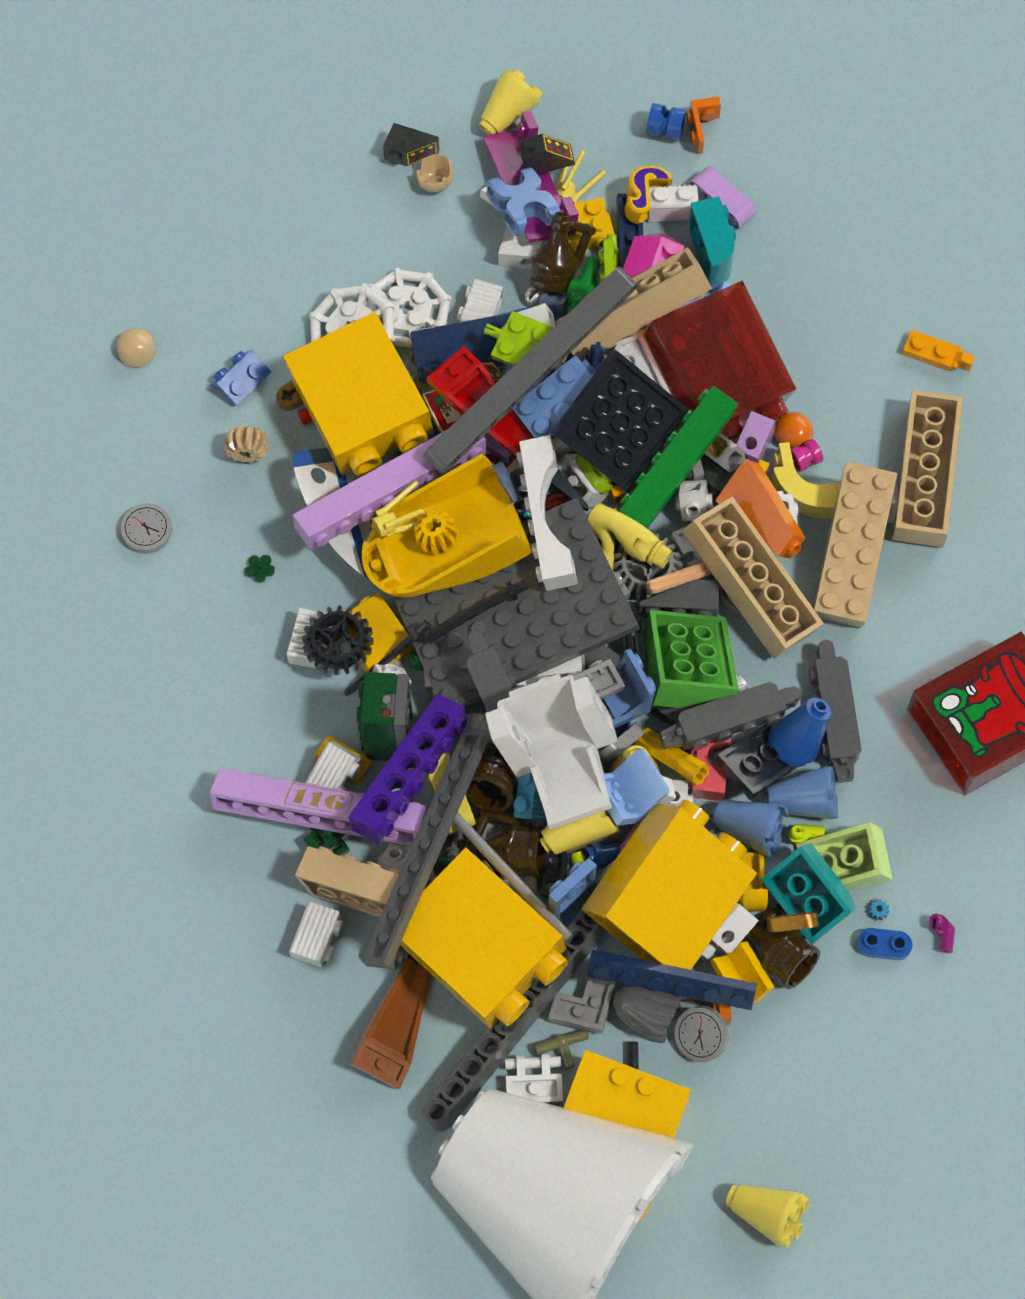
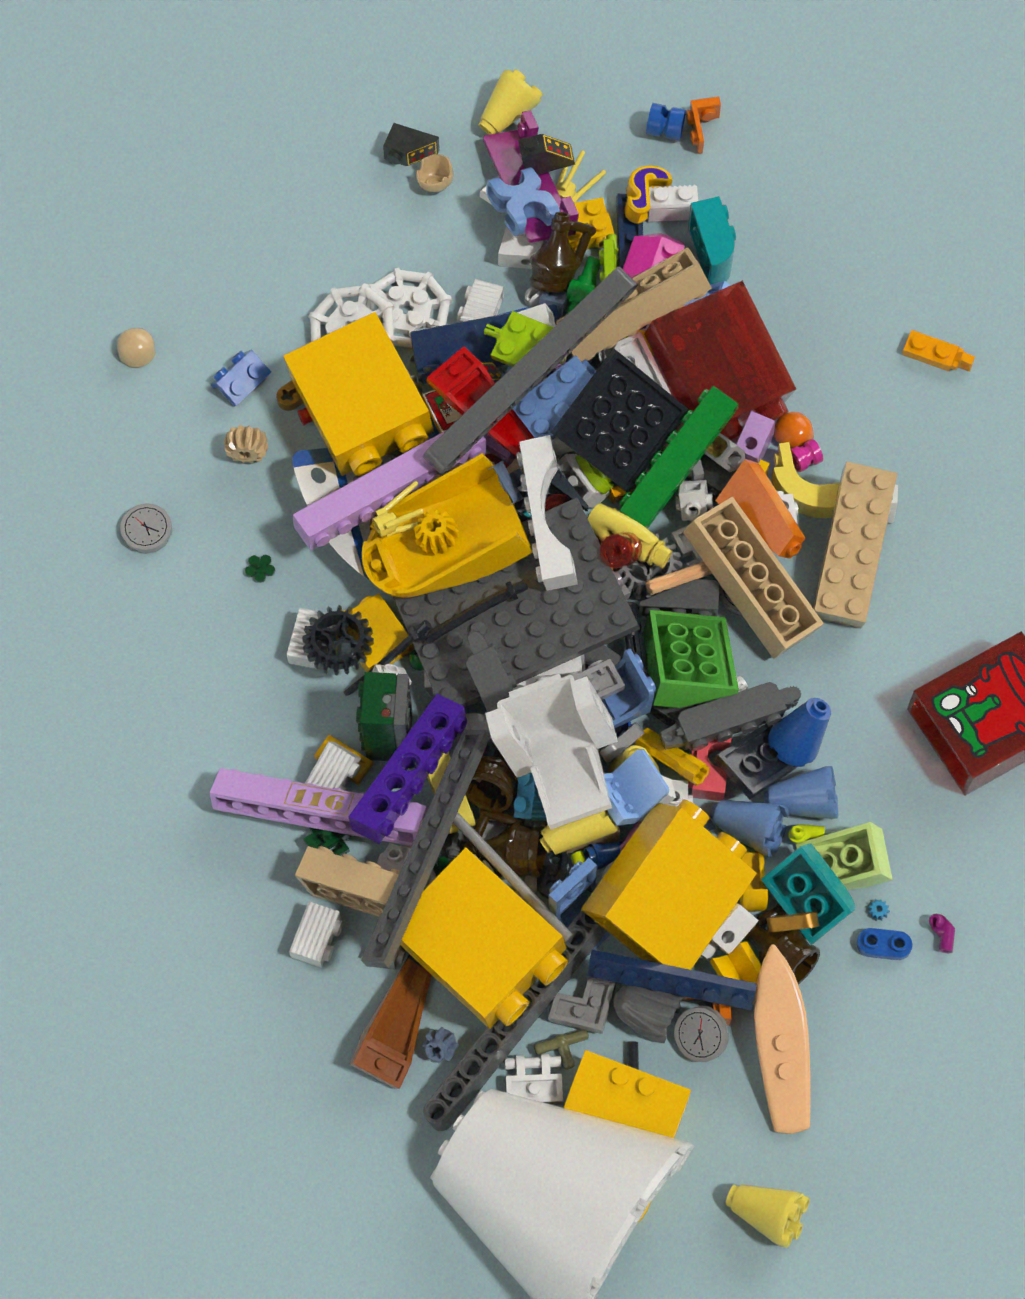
dark blue axle [585,342,605,371] -> none
lavender beam [689,166,757,229] -> none
dark grey hinge [809,639,862,783] -> none
tan brick [892,390,963,547] -> none
none -> sand blue gear [422,1027,459,1063]
none -> clear red wheel [600,532,642,568]
none -> light nougat piece [754,944,811,1134]

